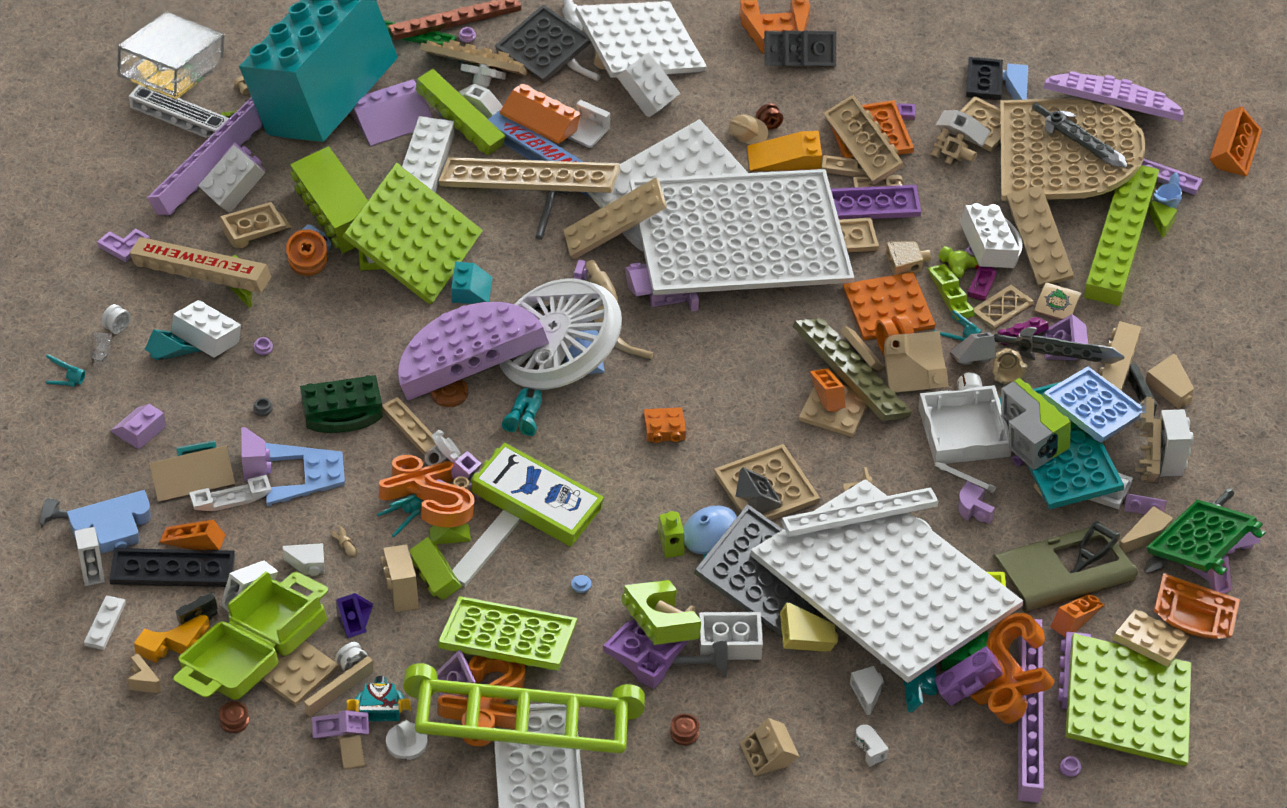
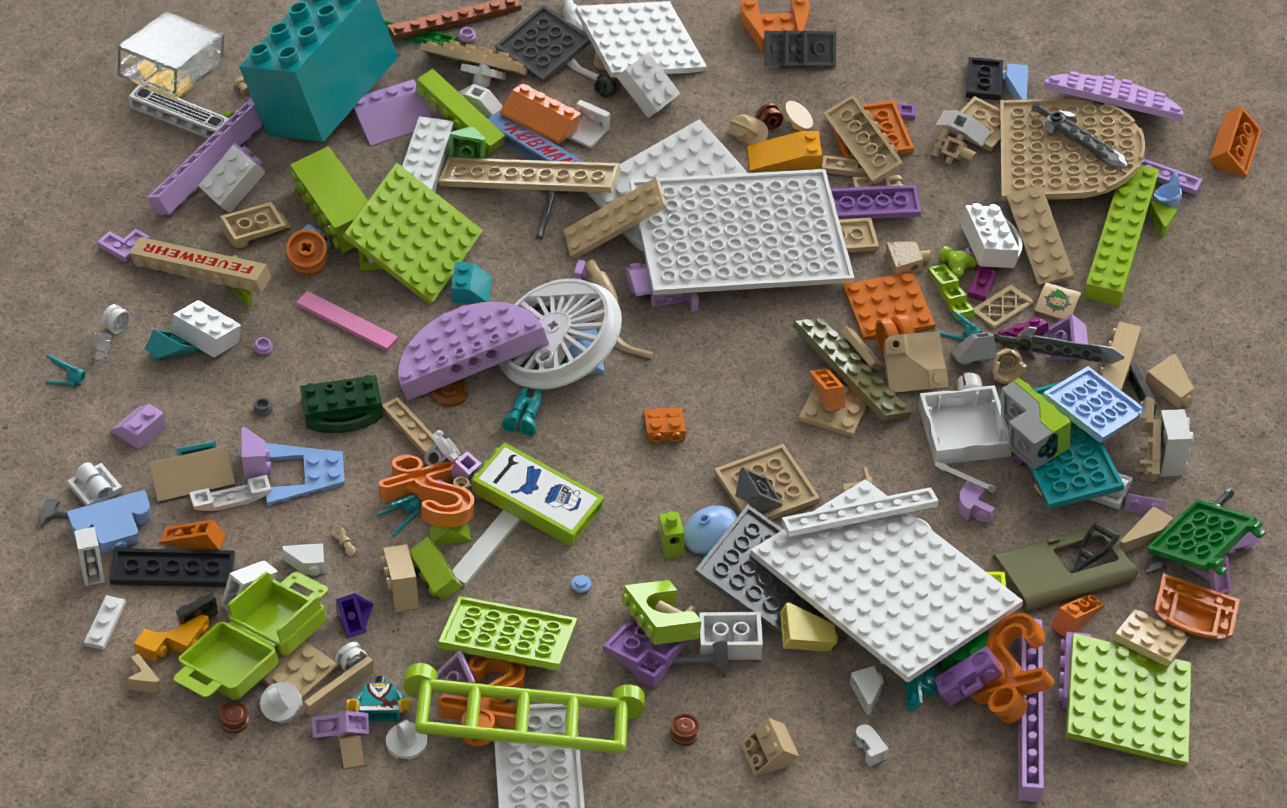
lavender plate [1060,756,1081,777] -> none
none -> white plate [68,463,123,506]
none -> white tile [260,682,303,724]
none -> bright pink tile [296,291,398,352]
none -> bright green slope [449,126,485,159]
none -> pearl dark grey animal [594,76,617,98]
none -> tile [782,101,813,132]

